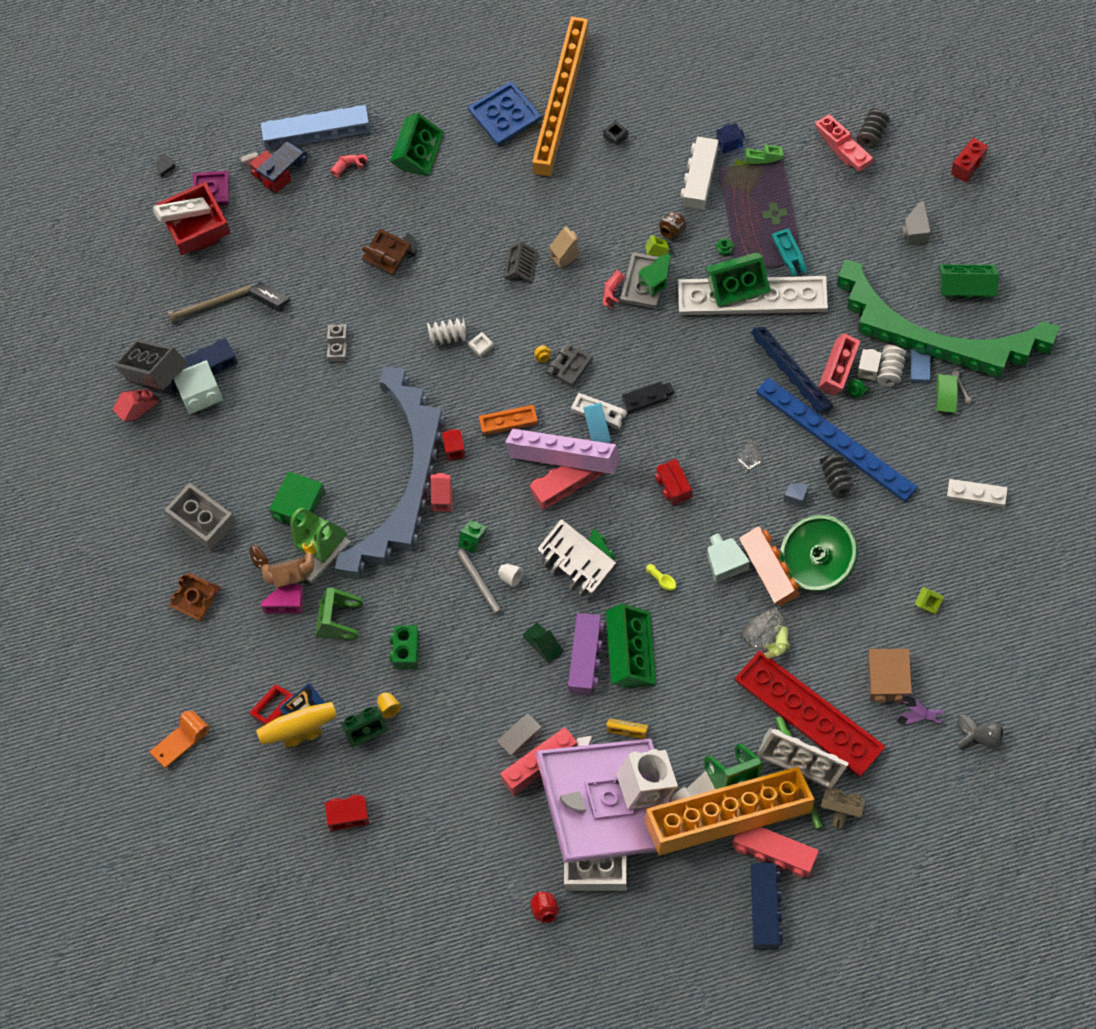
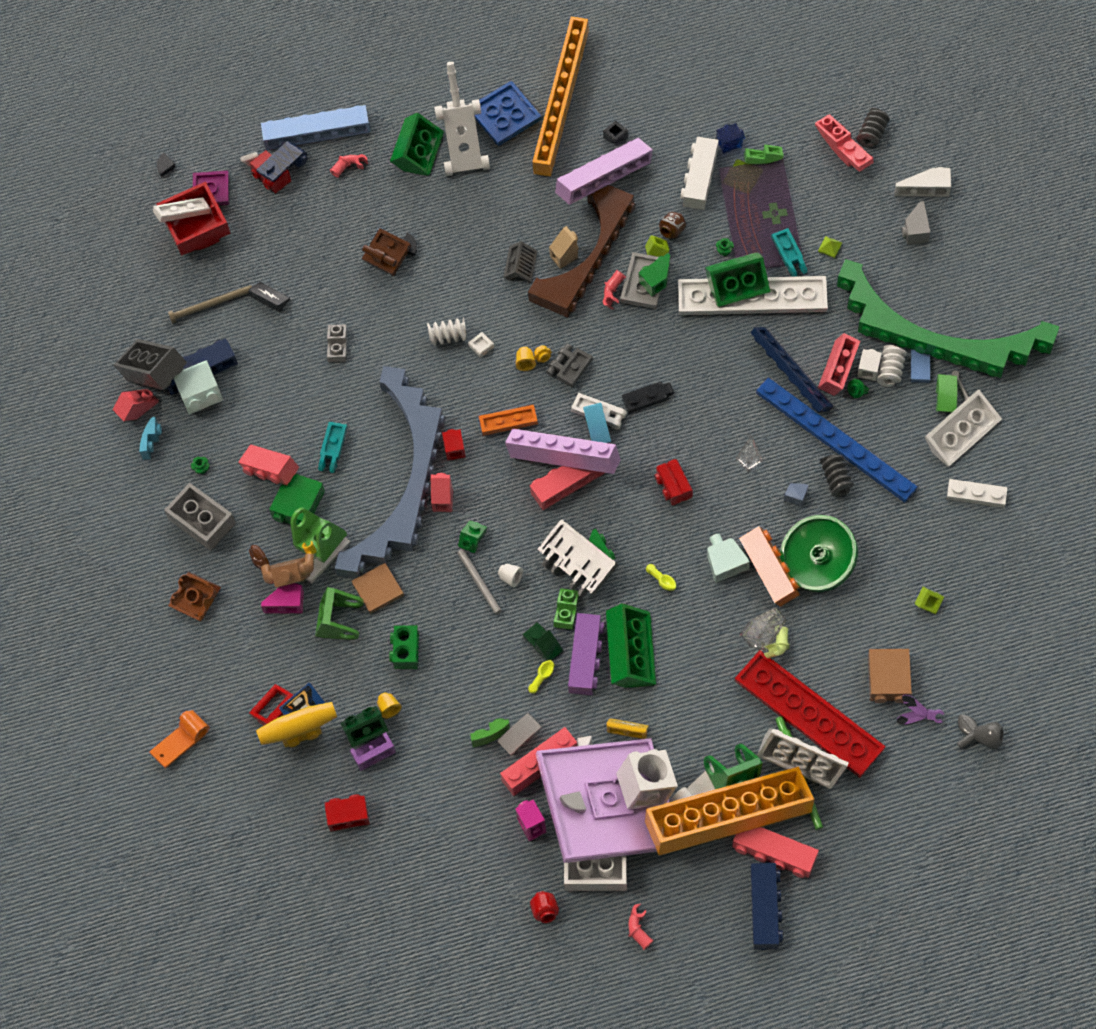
dark tan plate [821,788,866,828] -> none
green slope [939,264,999,298] -> none
red brick [951,138,988,183] -> none
none -> medium azure slope [139,417,162,460]
none -> green plate [191,456,209,474]
none -> coral brick [238,444,299,485]
none -> teal hinge [318,422,348,473]
none -> medium lavender hinge [350,732,396,771]
none -> medium nougat tile [351,563,404,614]
none -> white piece [434,62,490,176]
none -> bright green slope [470,718,510,747]
none -> dark pink brick [515,799,547,841]
none -> yellow hat [516,347,536,371]
none -> reddish brown arch [528,185,636,318]
none -> neon yellow piece [528,660,554,694]
none -> bright green slope [553,588,579,630]
none -> lavender brick [555,138,653,205]
none -> coral piece [628,904,653,950]
none -> lime slope [818,236,842,258]
none -> white slope [894,167,951,197]
none -> white slope [925,390,1002,466]

